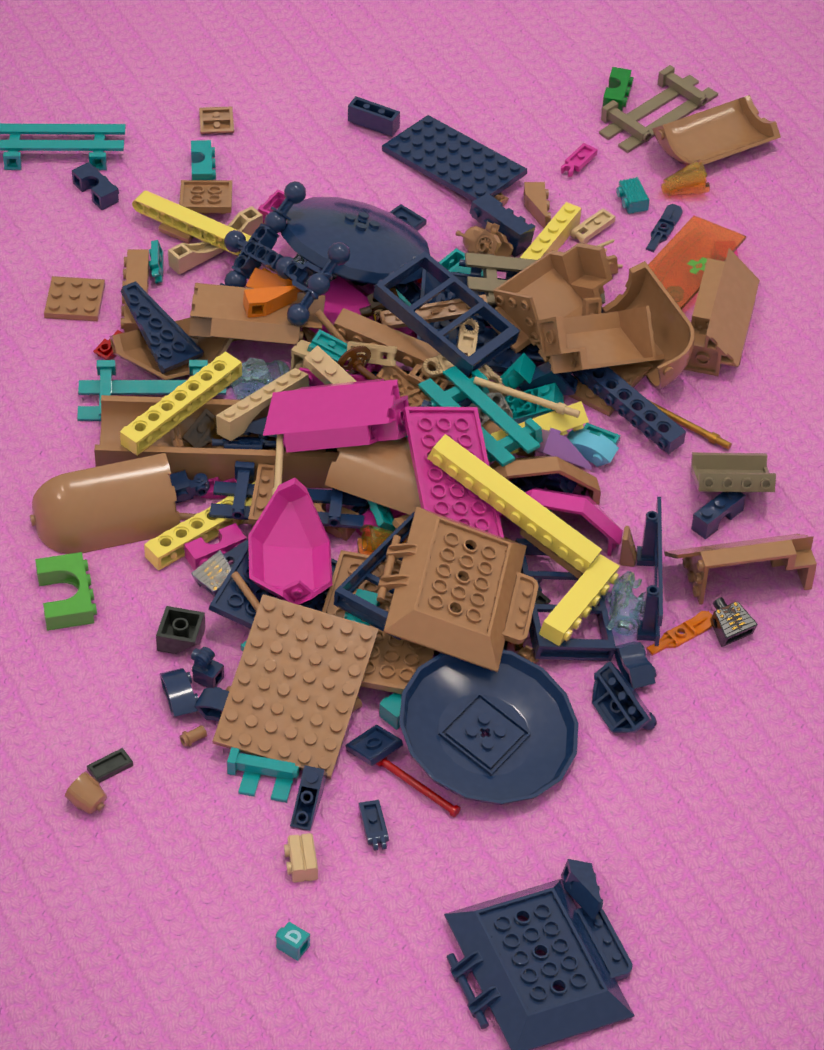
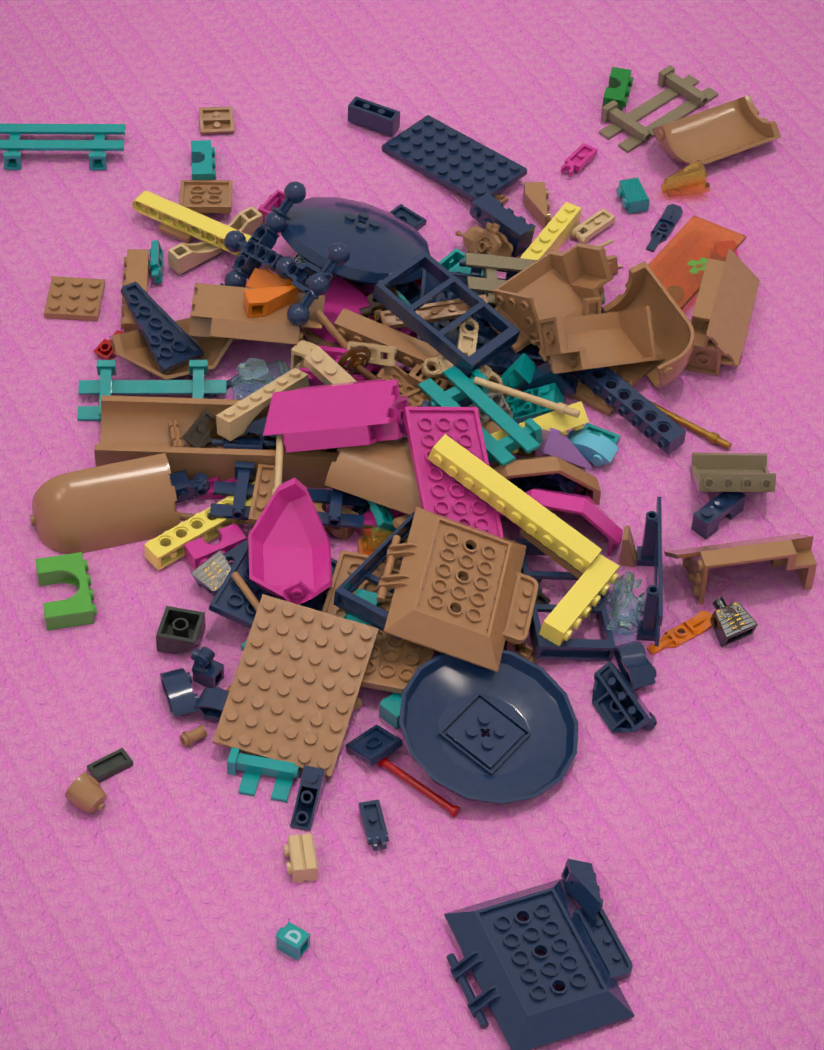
dark blue arch [72,162,119,210] -> none
light yellow brick [120,351,242,456] -> none
teal plate [307,330,347,363] -> none

